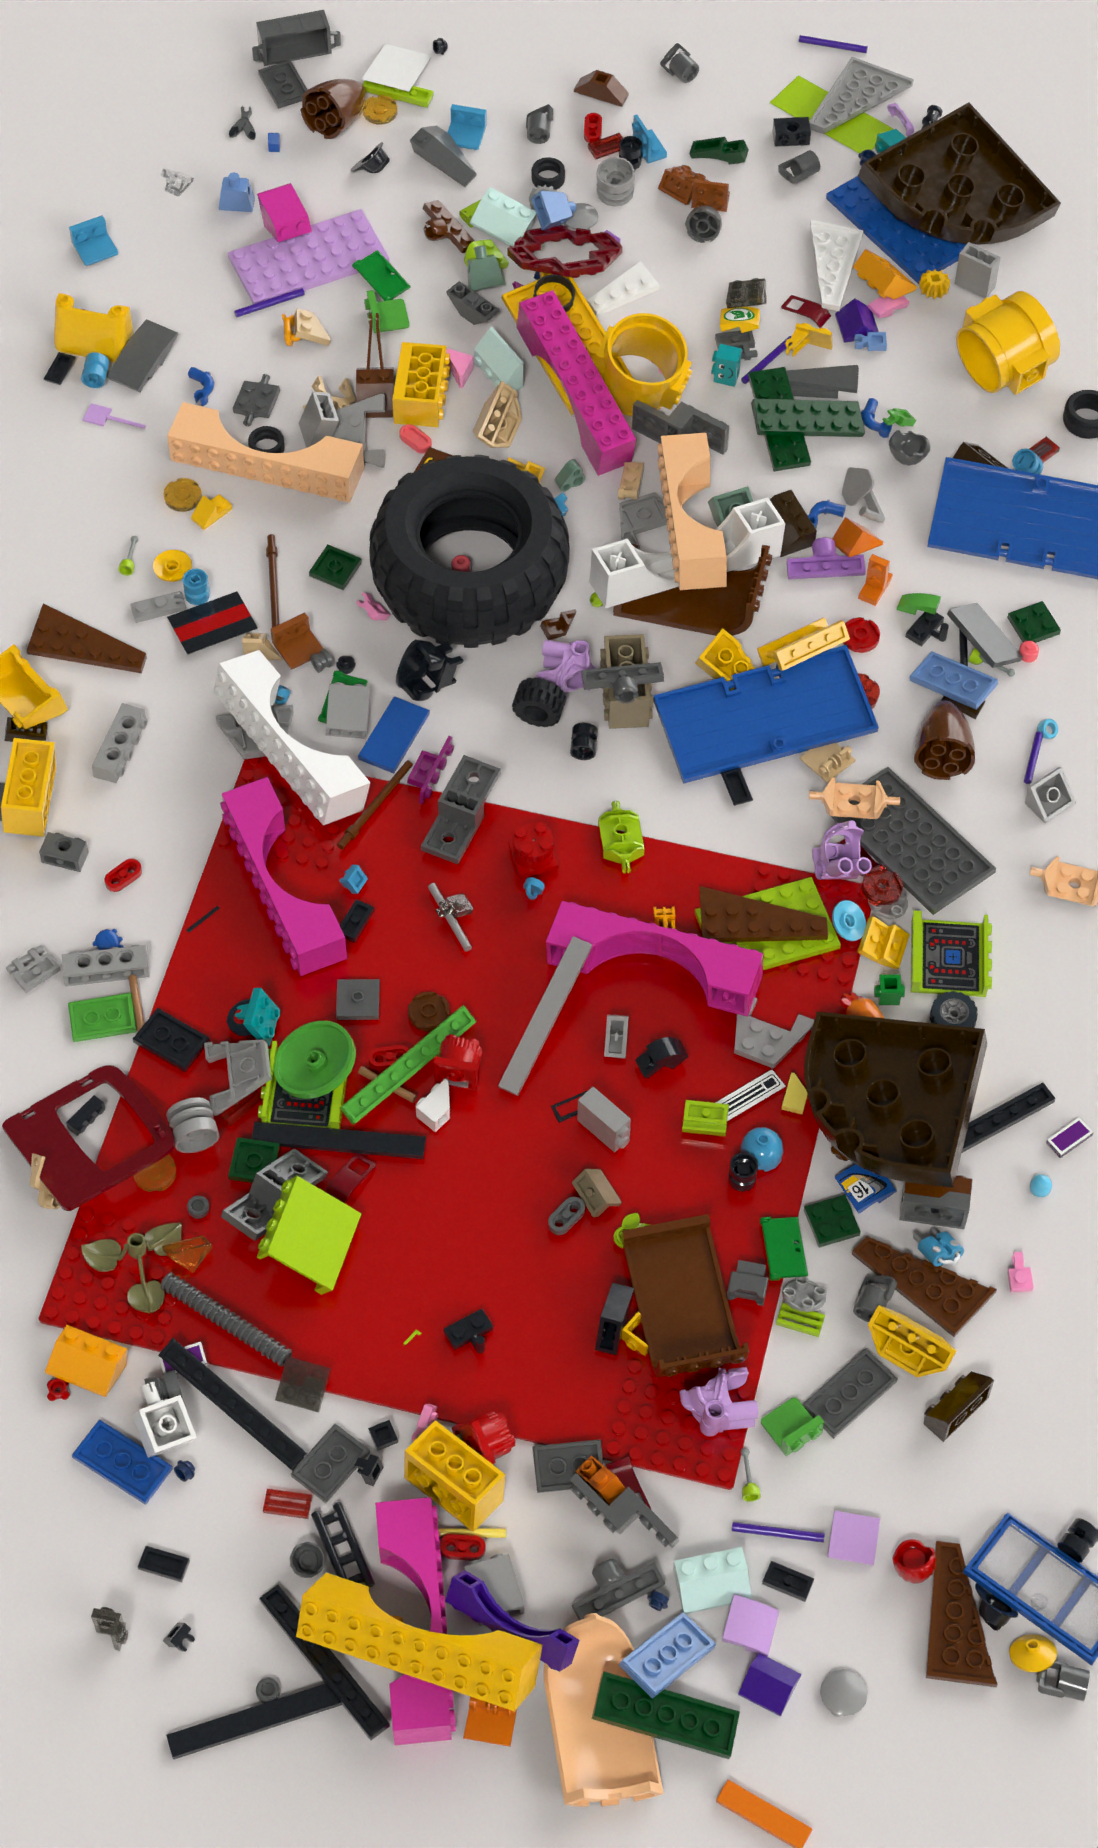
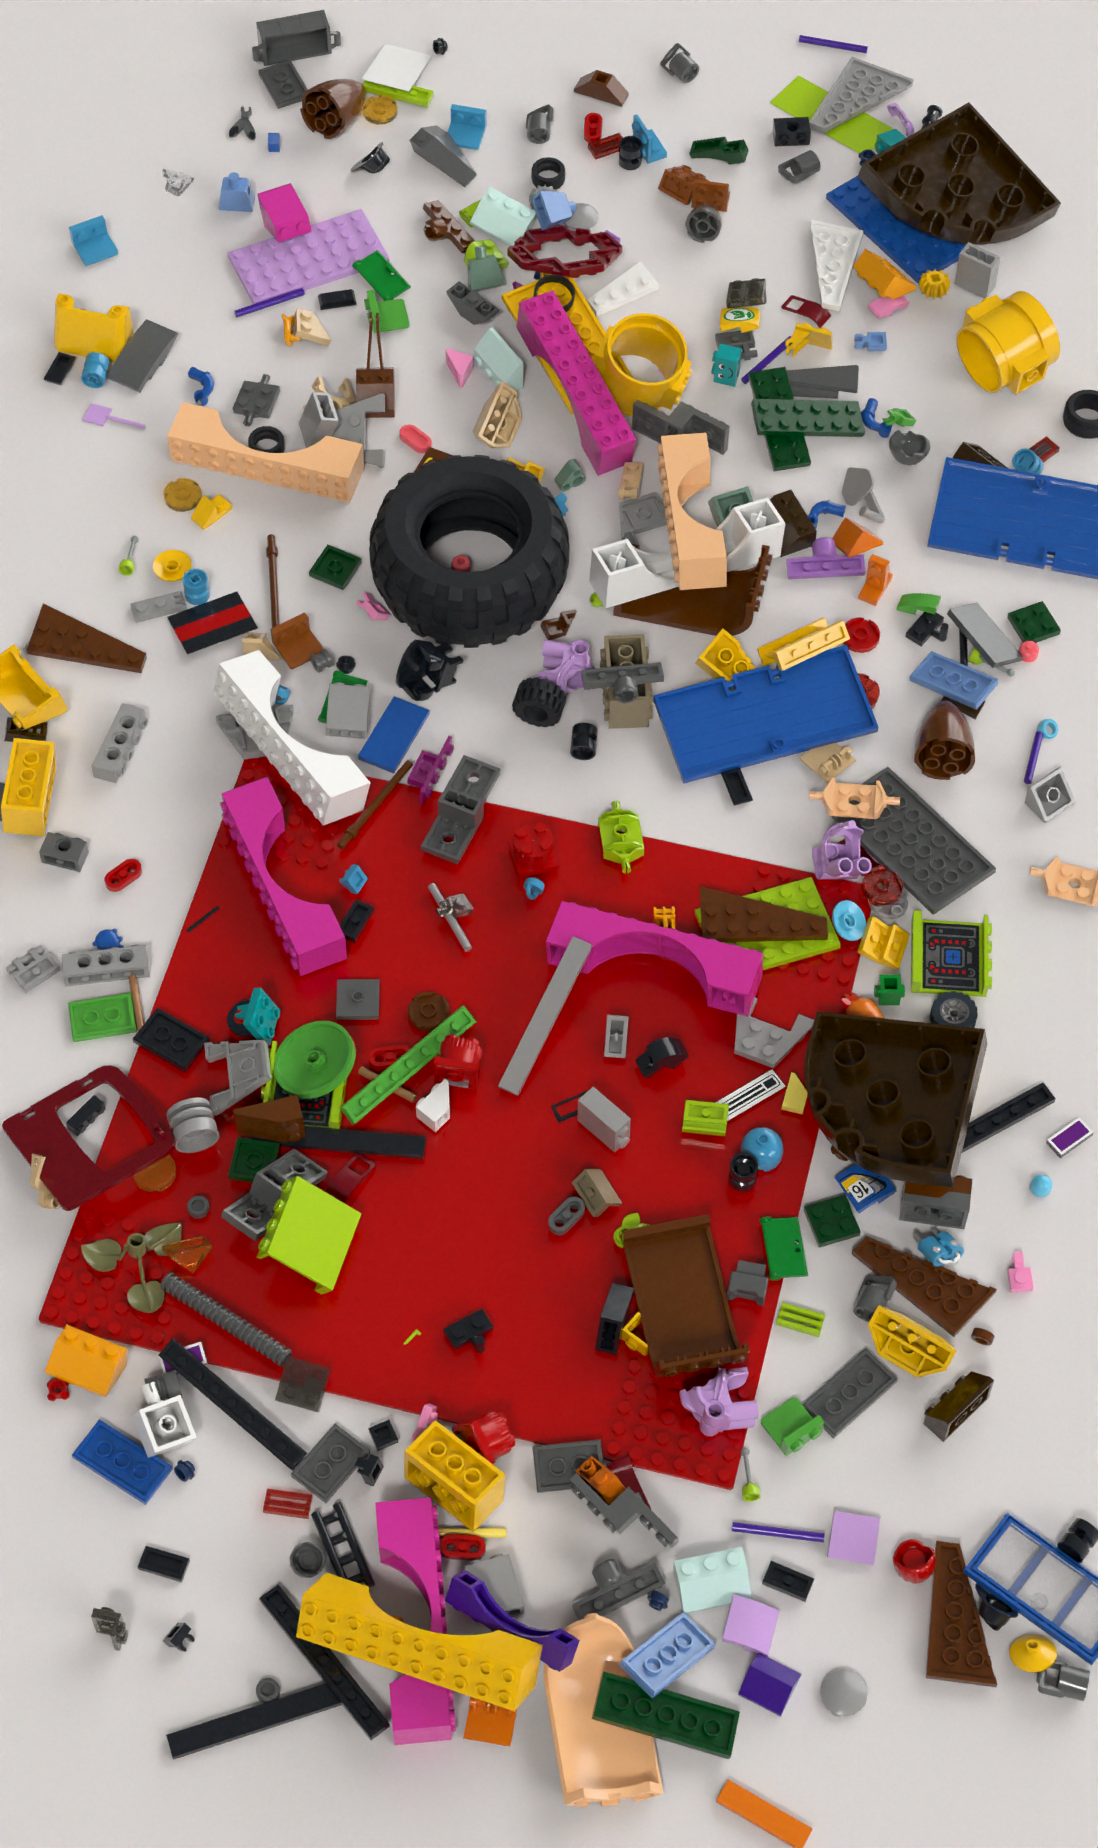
yellow brick [392,342,450,427] -> none
light grey wheel [597,157,634,206] -> none
light grey dish [782,1277,827,1312] -> none
dark purple slope [835,298,879,343] -> none
none -> reddish brown slope [233,1095,305,1142]
none -> black tile [318,289,357,310]
none -> reddish brown tile [971,1328,995,1346]

